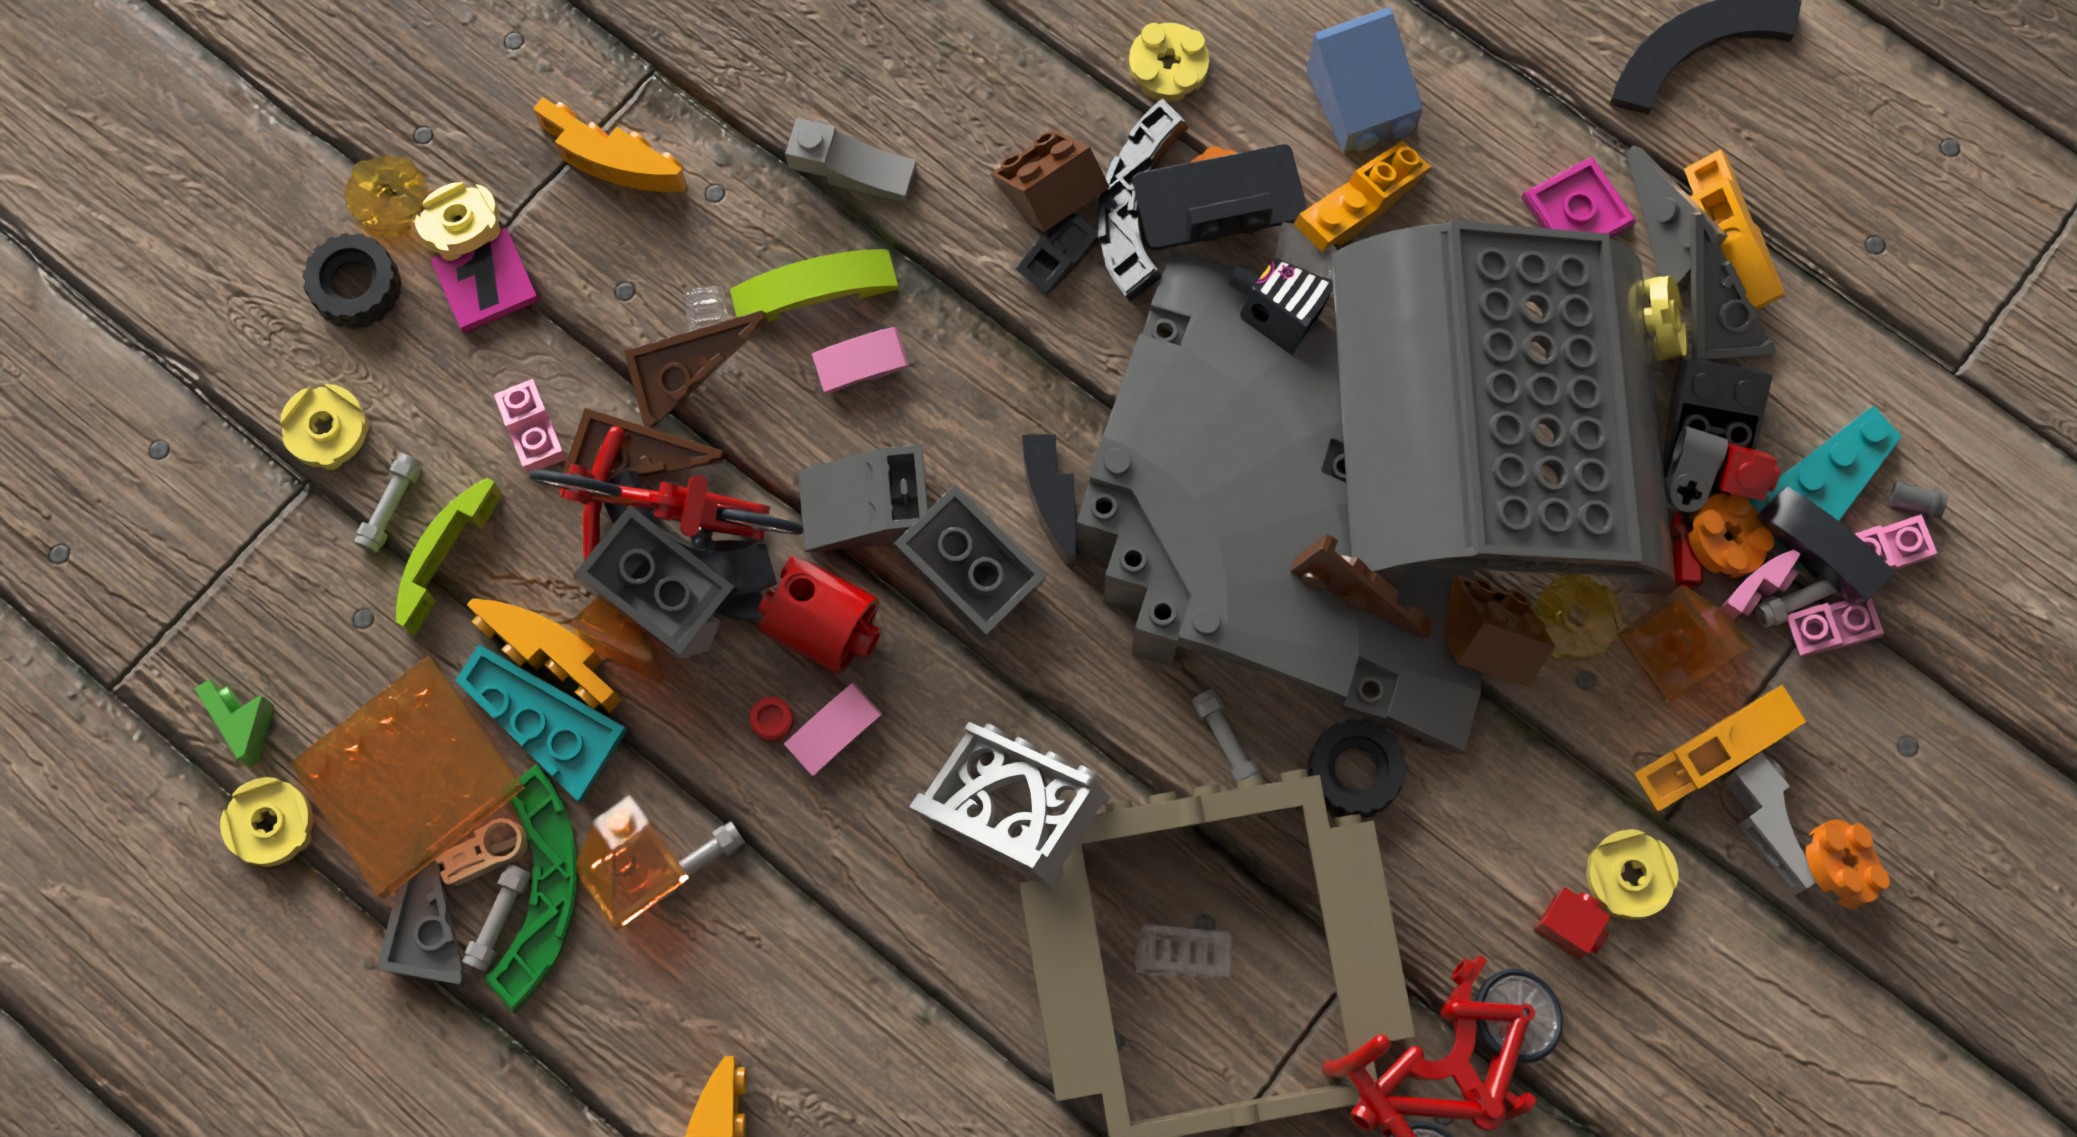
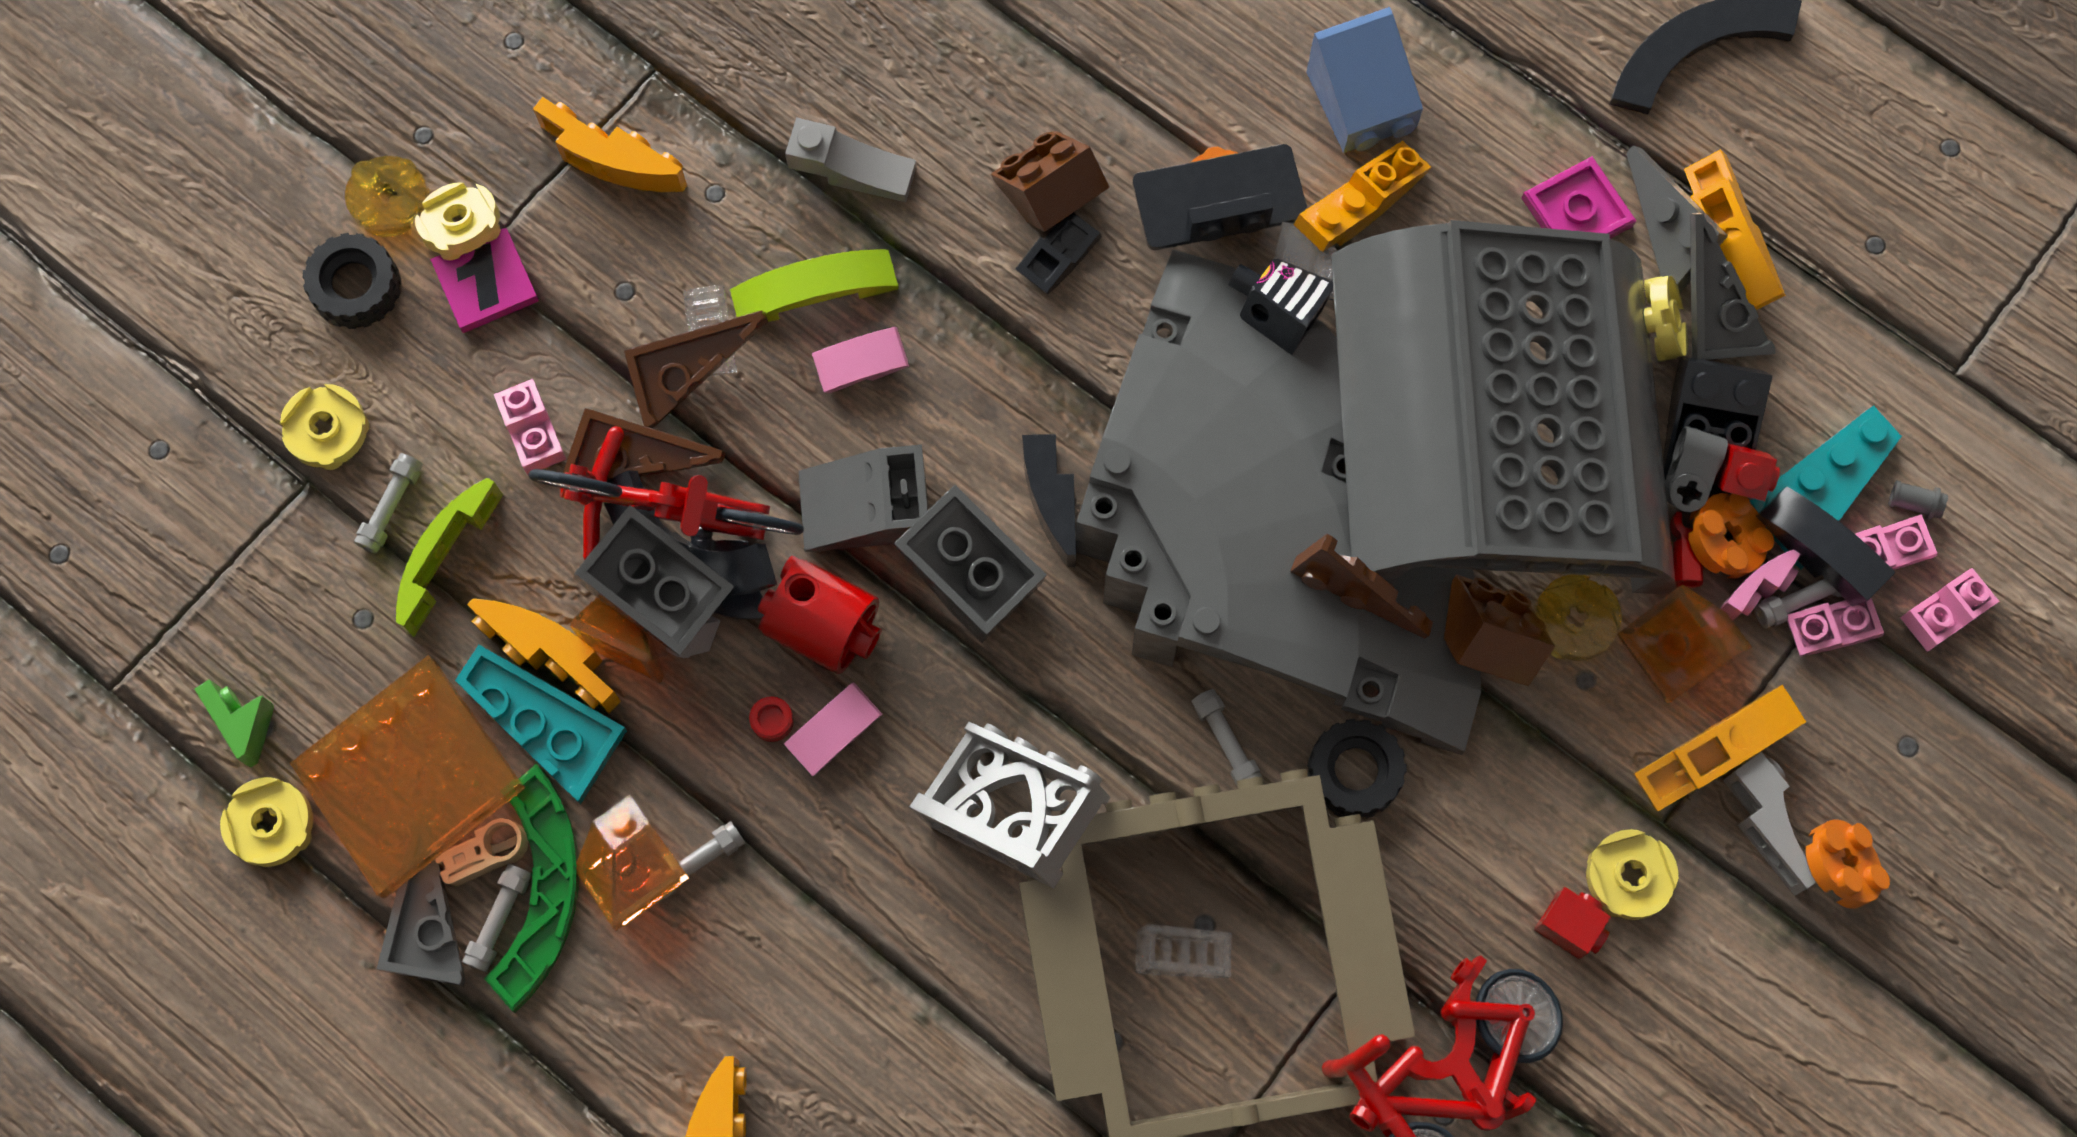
tile [1097,98,1189,303] -> none
light yellow plate [1129,23,1209,102] -> none
none -> bright pink slope [1900,568,2000,652]

